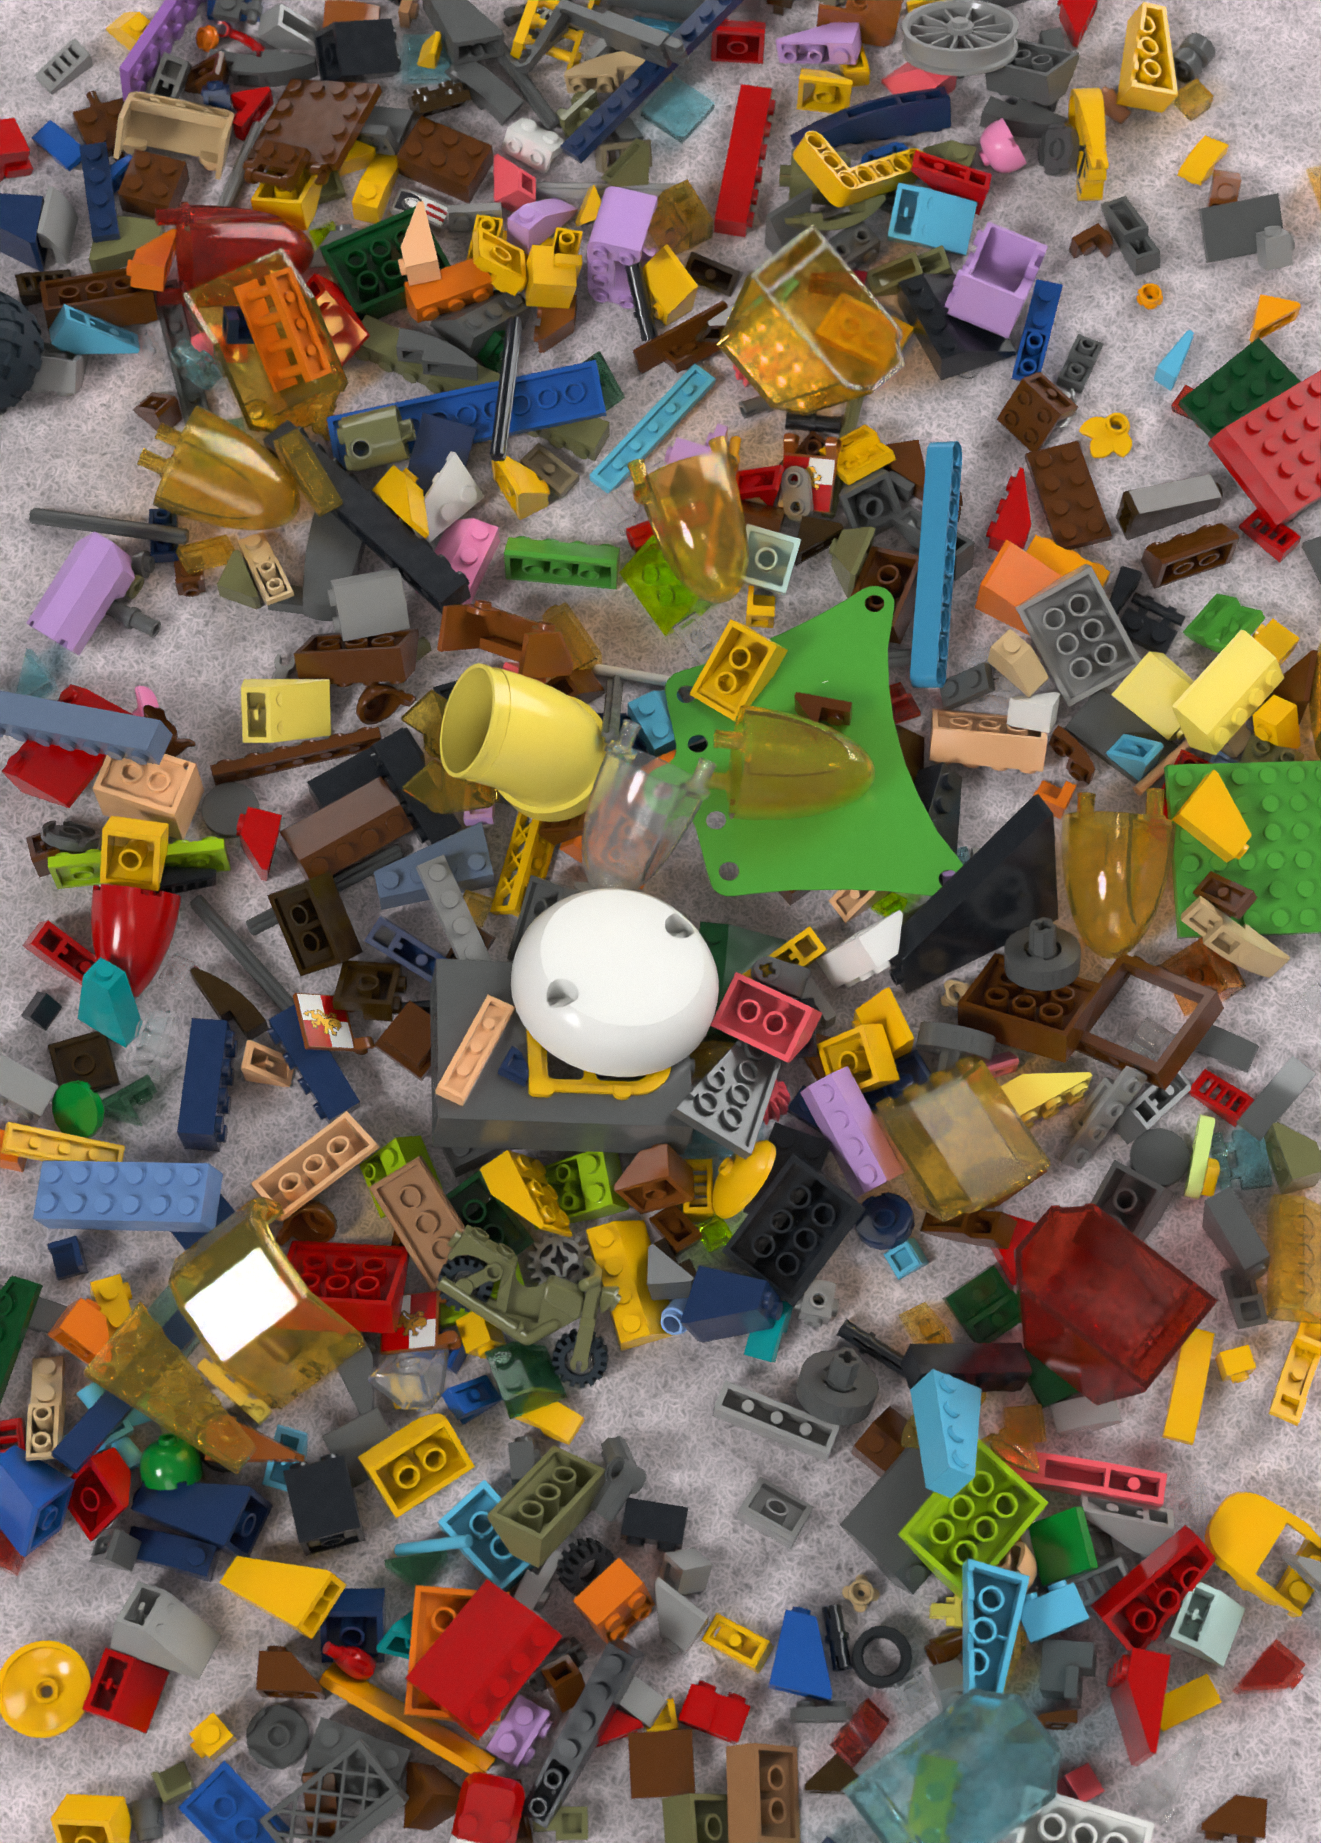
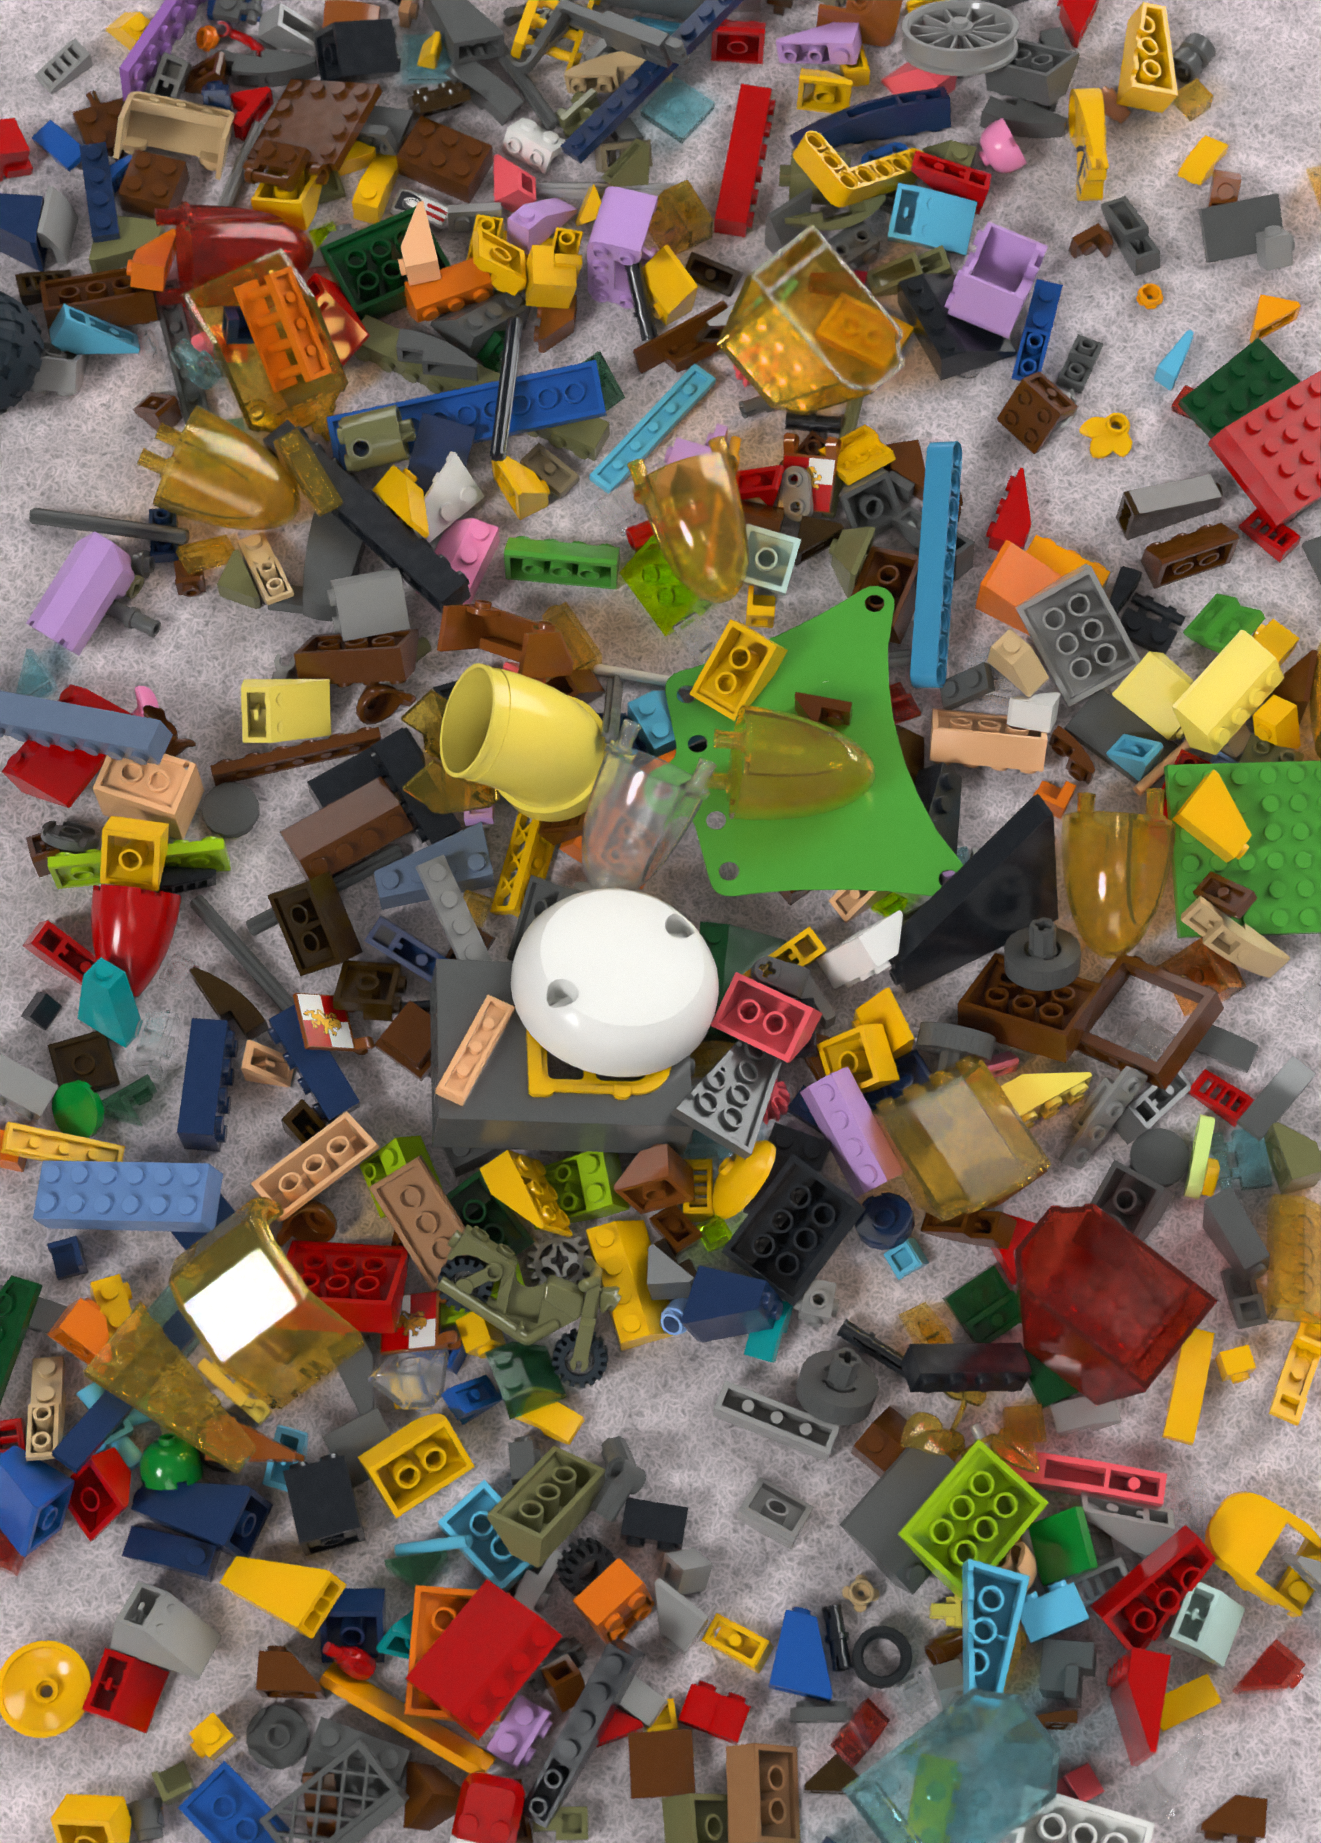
dark grey slope [89,1529,142,1572] -> none
red slope [236,806,282,881] -> none
dark blue tile [498,1046,529,1087] -> none
medium azure wedge [910,1369,982,1498] -> none
tan plate [940,980,970,1008] -> none
reddish brown plate [1025,441,1112,550] -> none
dark grey tile [1038,122,1080,177] -> none
none -> dark brown slope [281,1099,326,1146]

